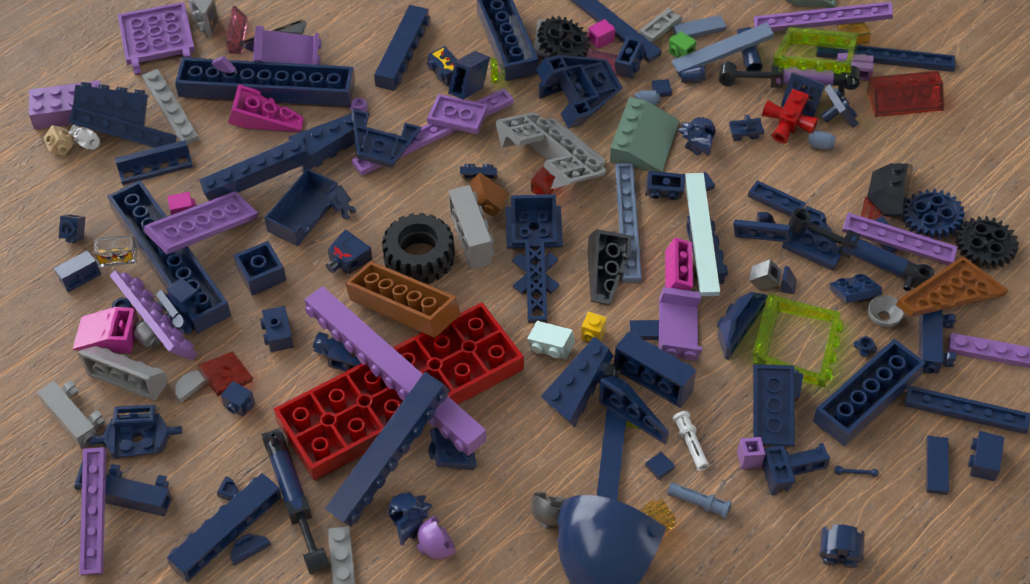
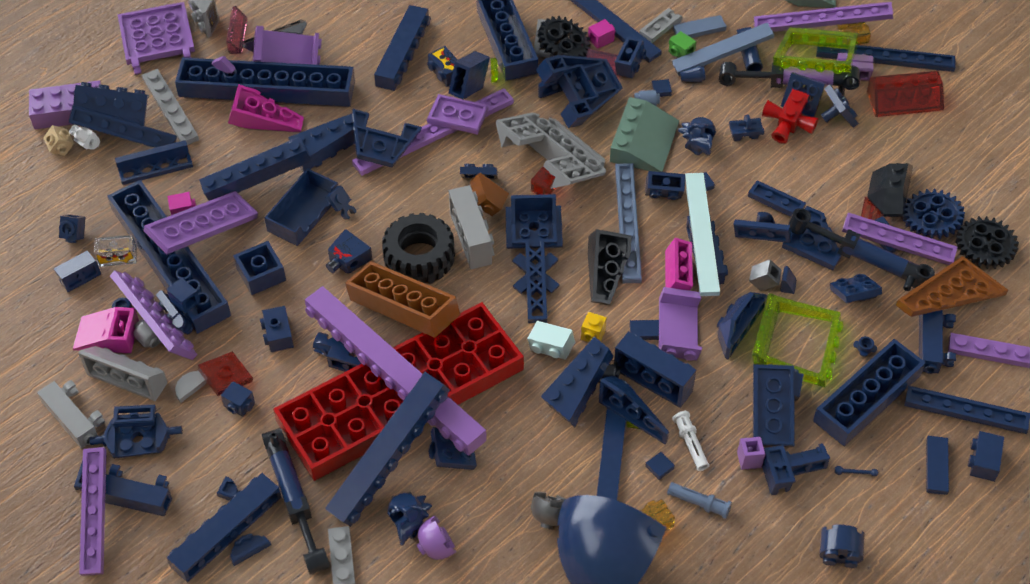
medium lavender plate [350,98,368,112] -> none
sand blue brick [808,130,835,151] -> none
light grey piece [868,295,904,327] -> none

